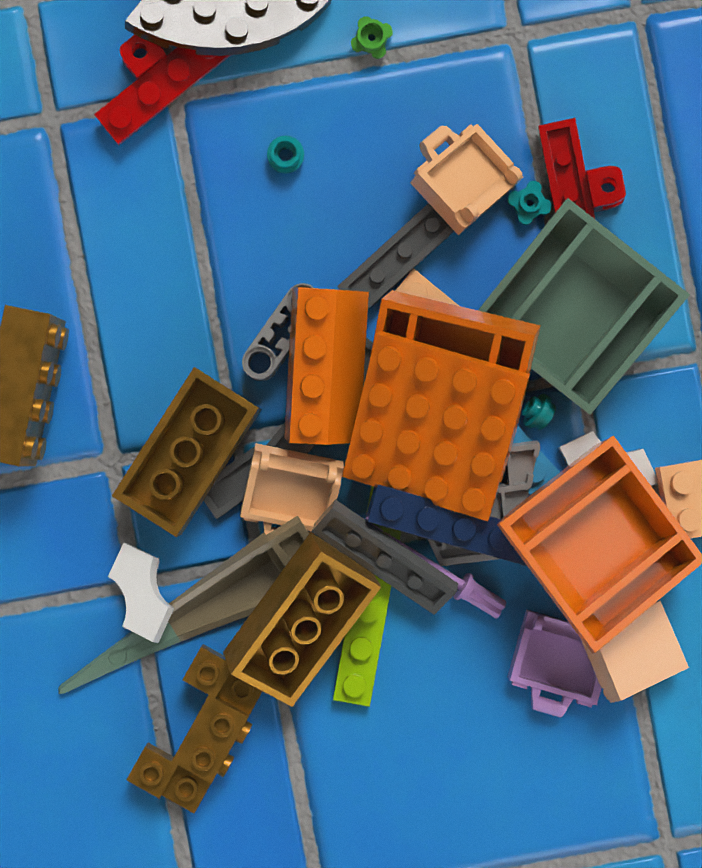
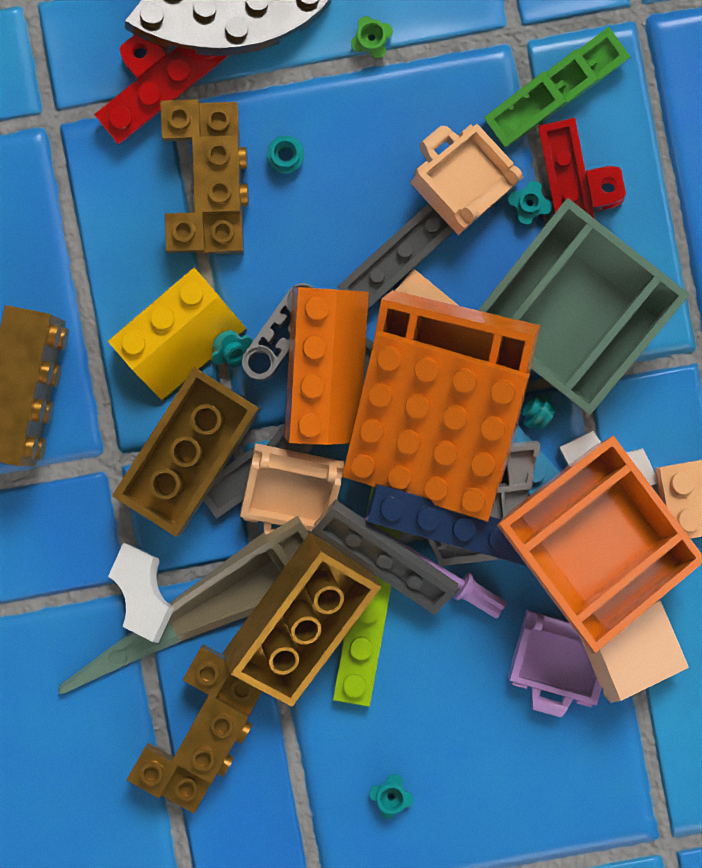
none -> yellow slope [108,267,247,401]
none -> pearl gold bracket [160,99,249,255]
none -> teal plate [211,330,252,367]
none -> teal plate [369,774,414,819]
none -> bright green slope [484,26,631,148]

